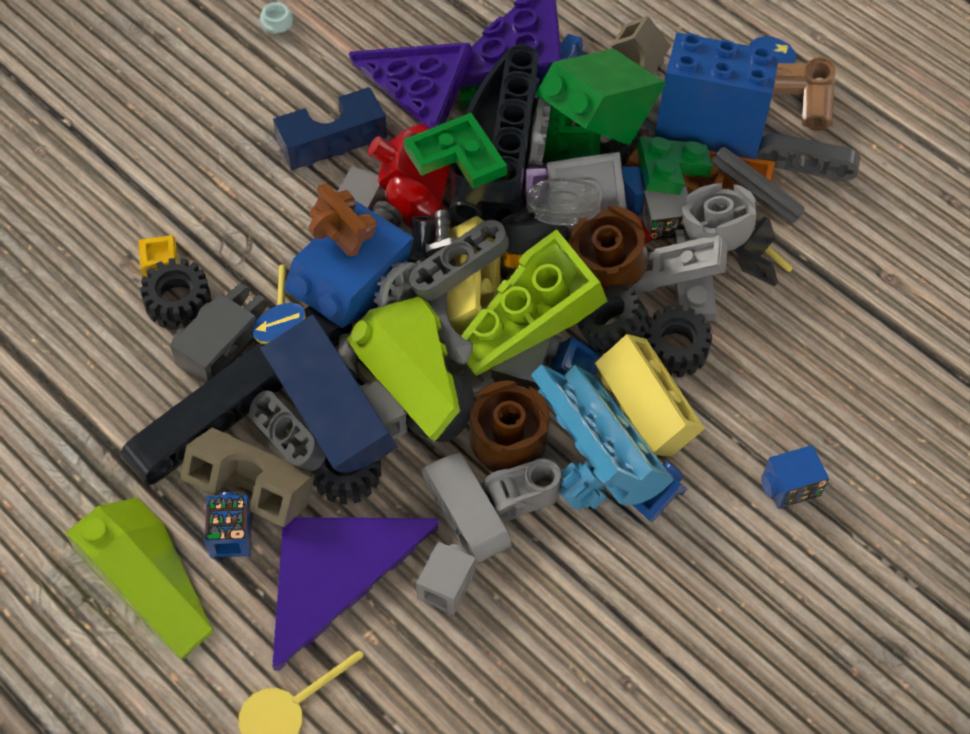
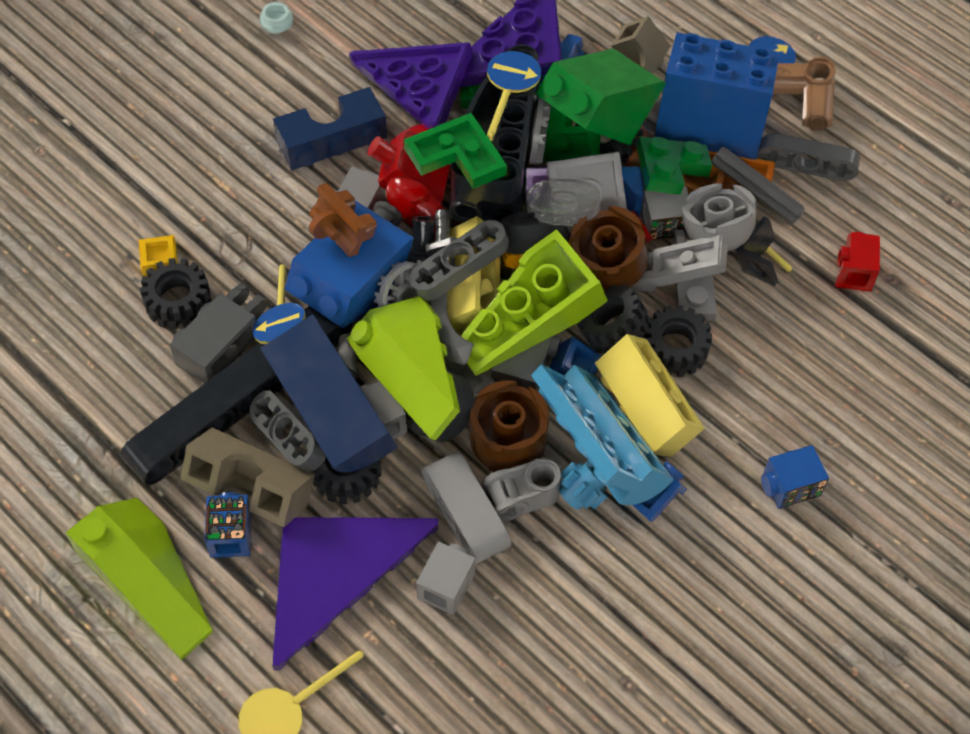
none -> blue piece [487,51,541,142]
none -> red brick [835,232,880,292]

